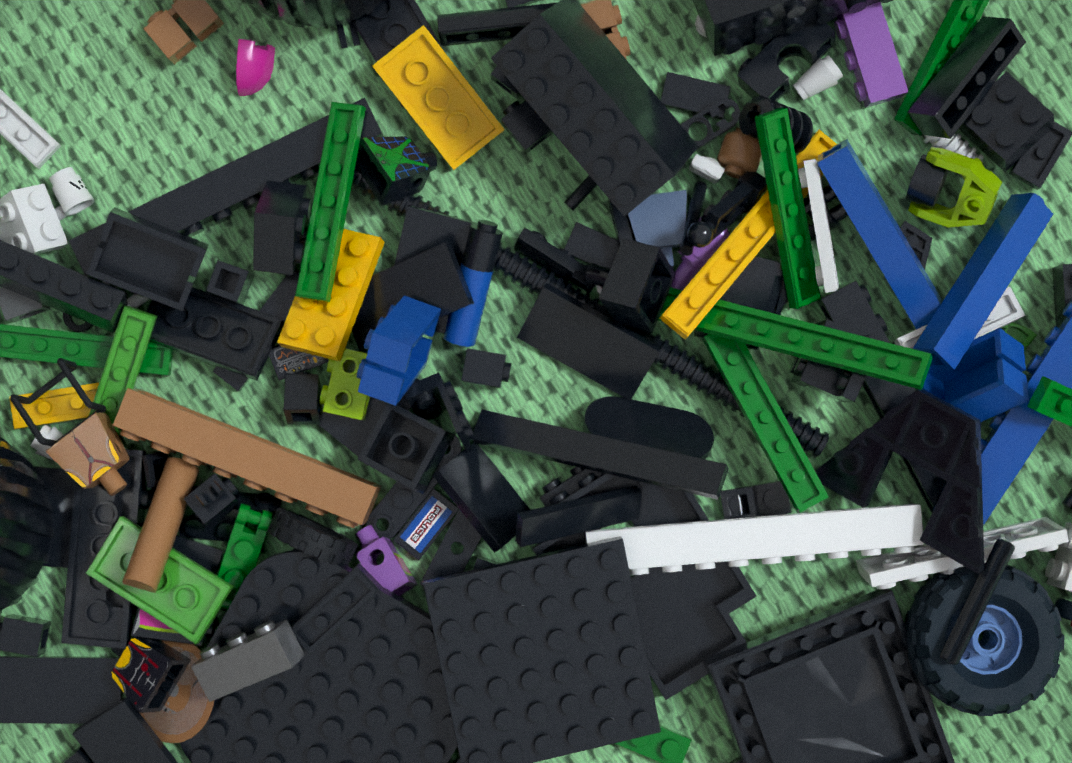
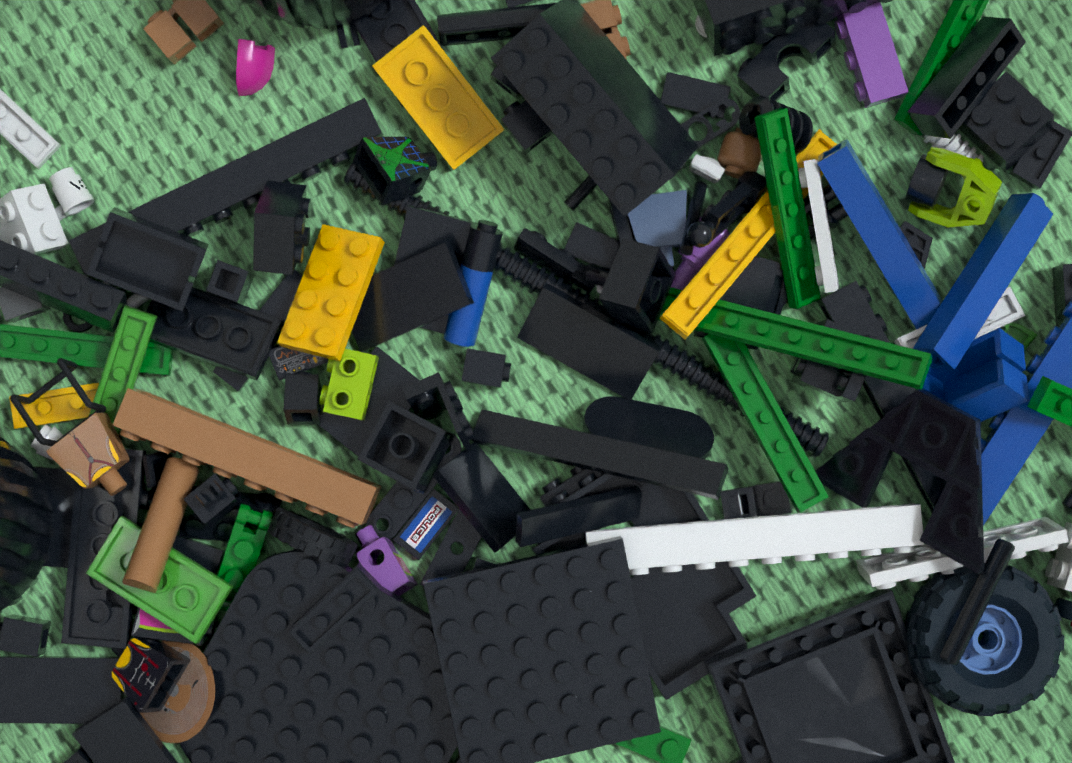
flat silver brick [191,620,305,702] -> none
green tile [295,102,366,302] -> none
blue piece [356,296,441,406] -> none
white cone [793,55,843,101] -> none

